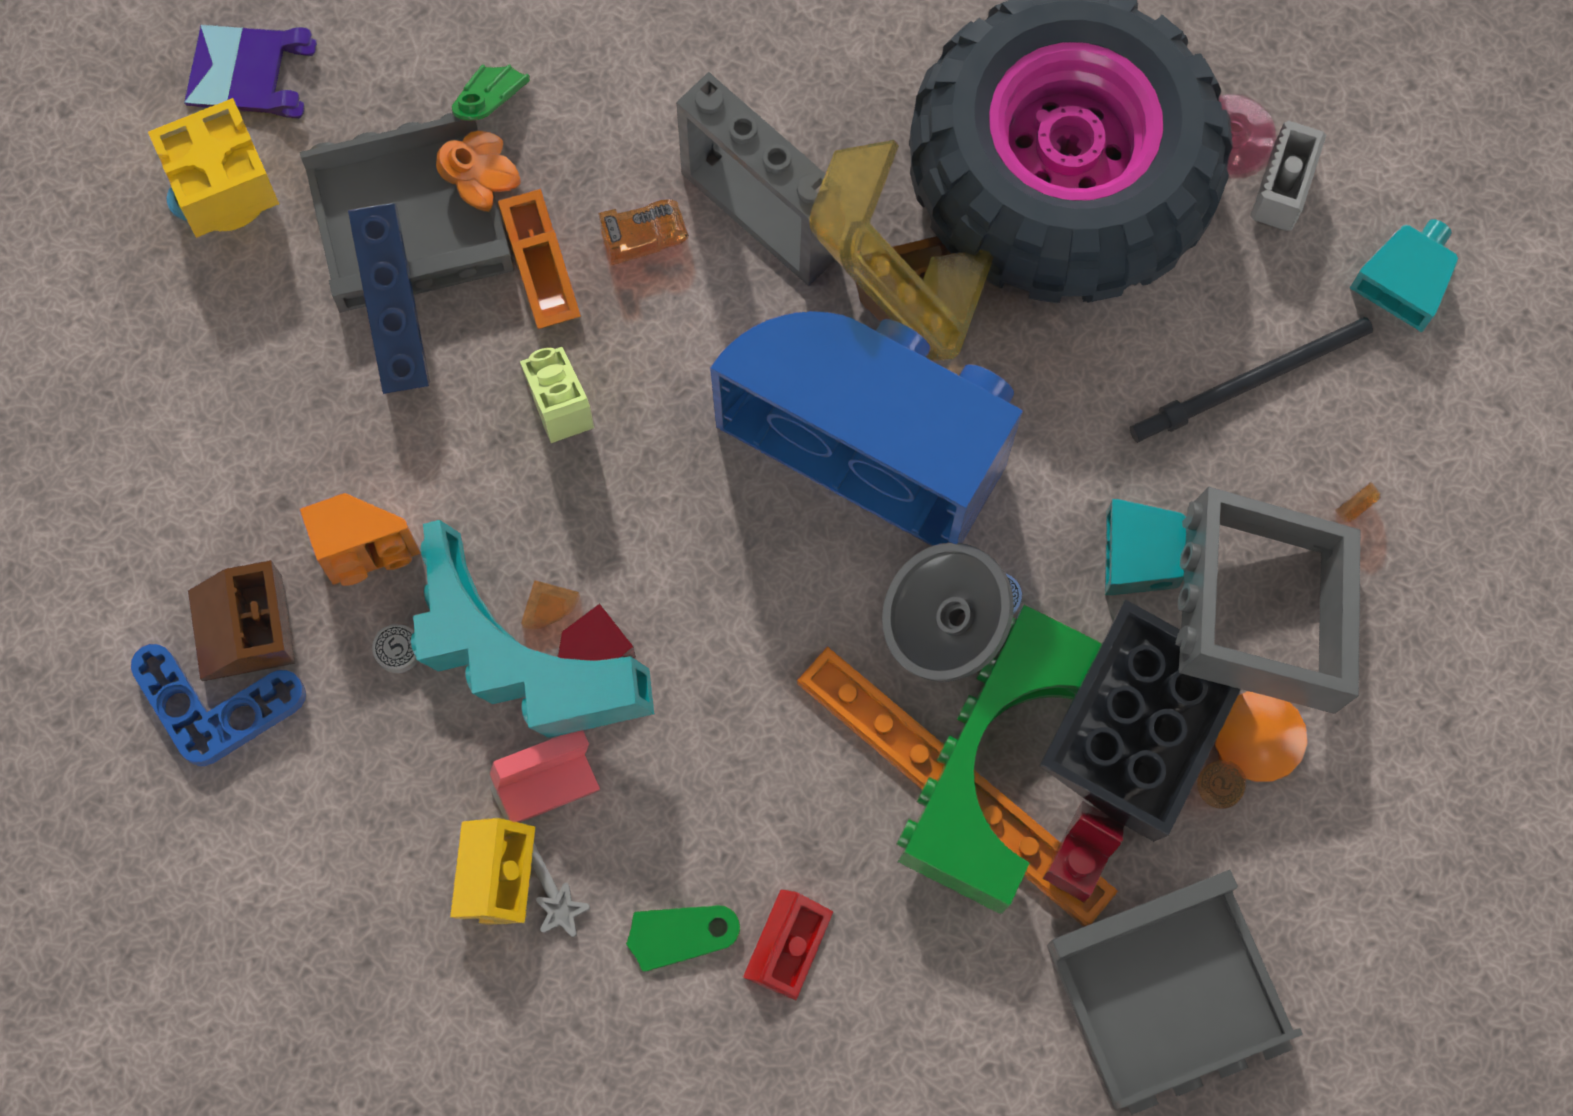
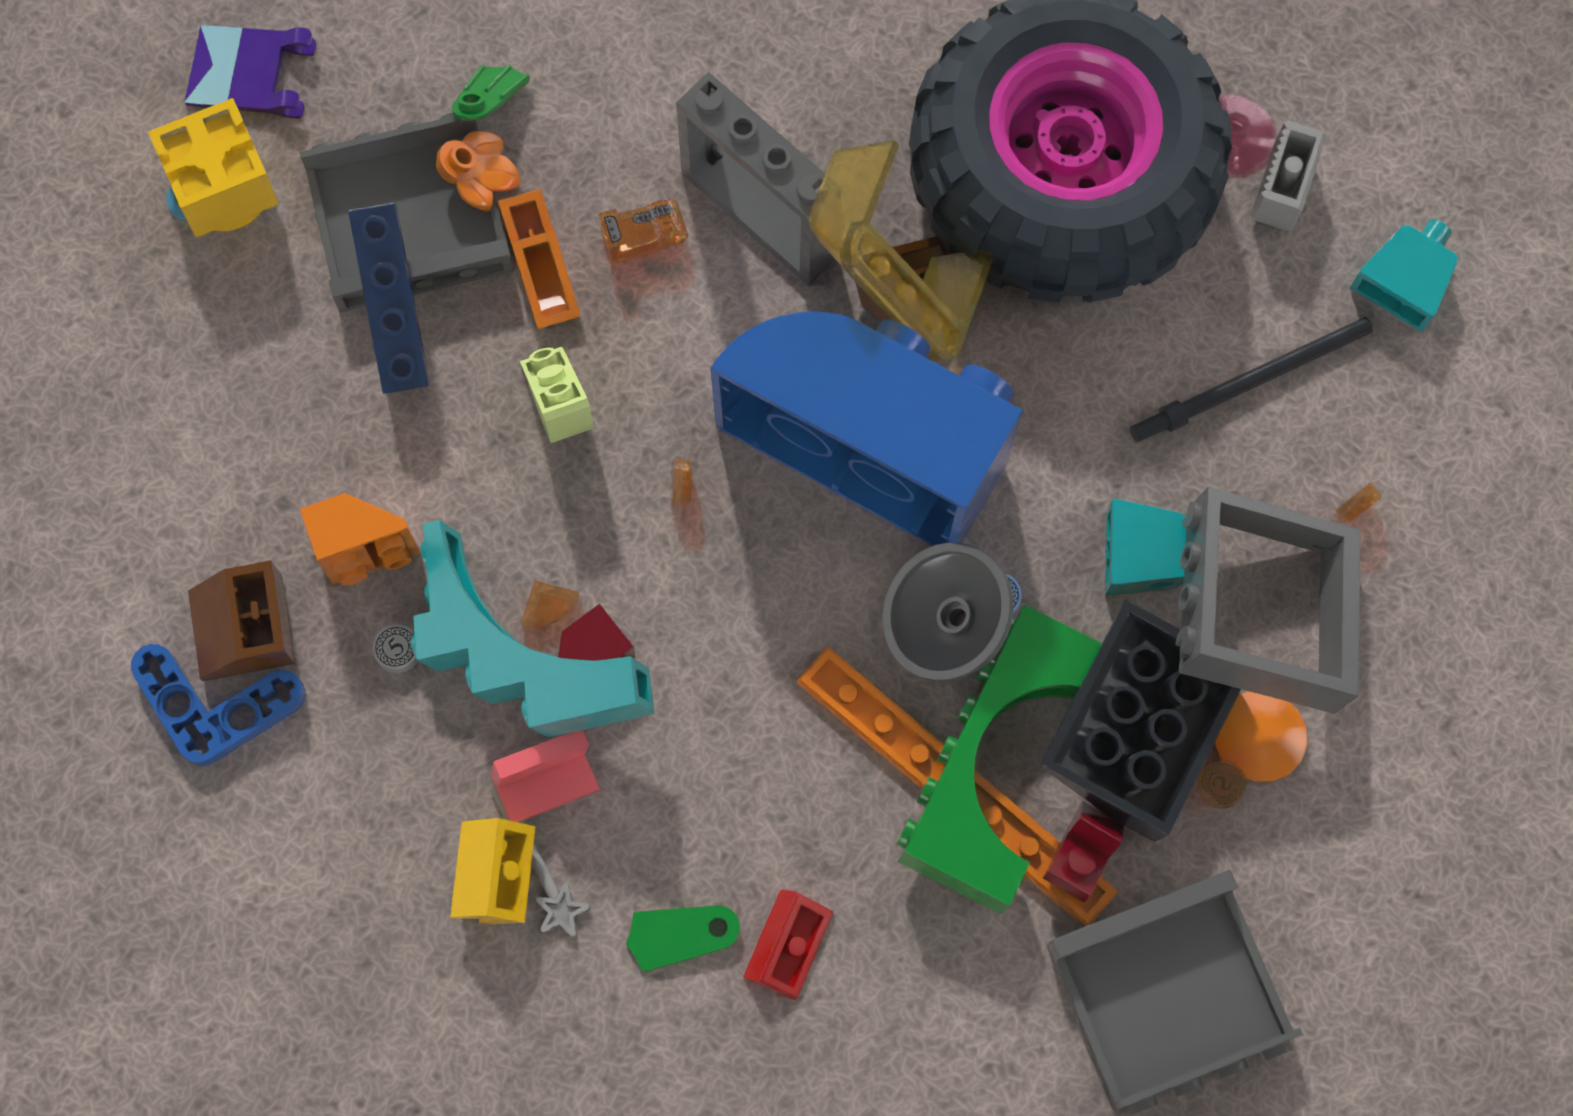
none -> clear orange tile [670,459,692,505]

